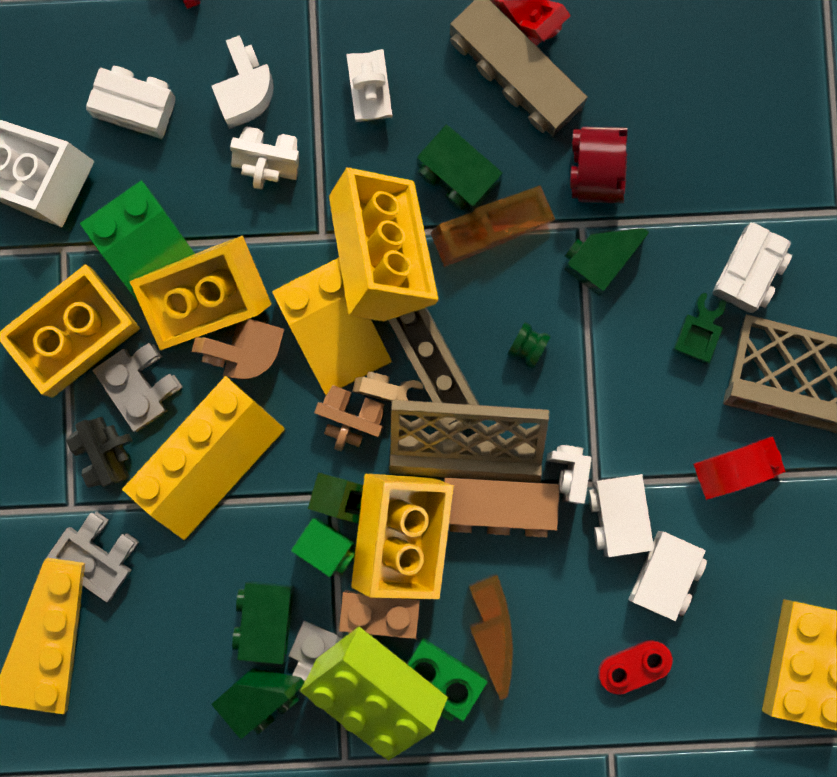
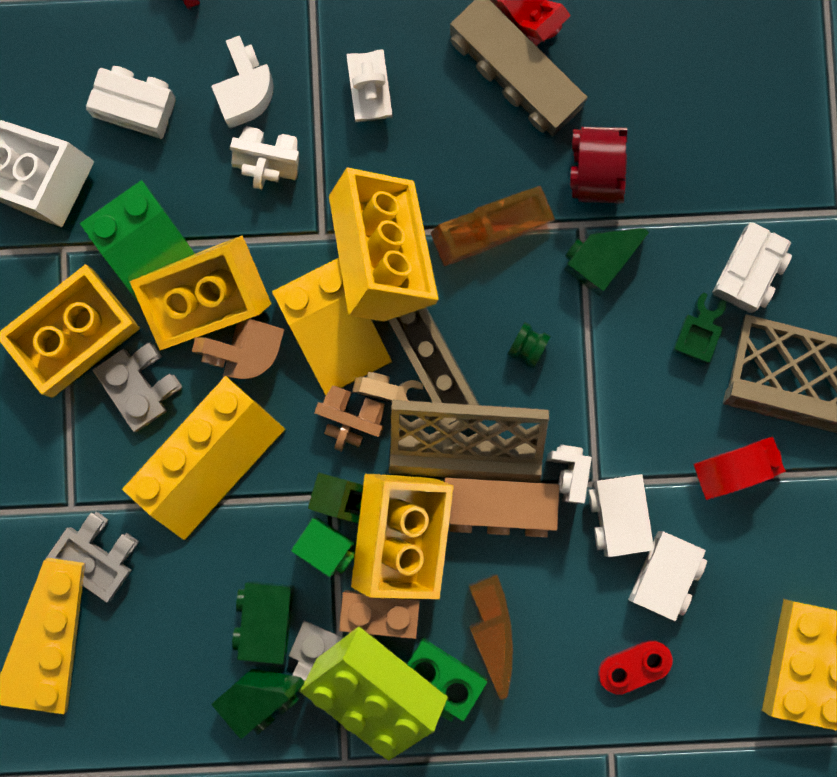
pearl dark grey hips [66,417,133,488] -> none
dark green brick [417,124,503,213] -> none

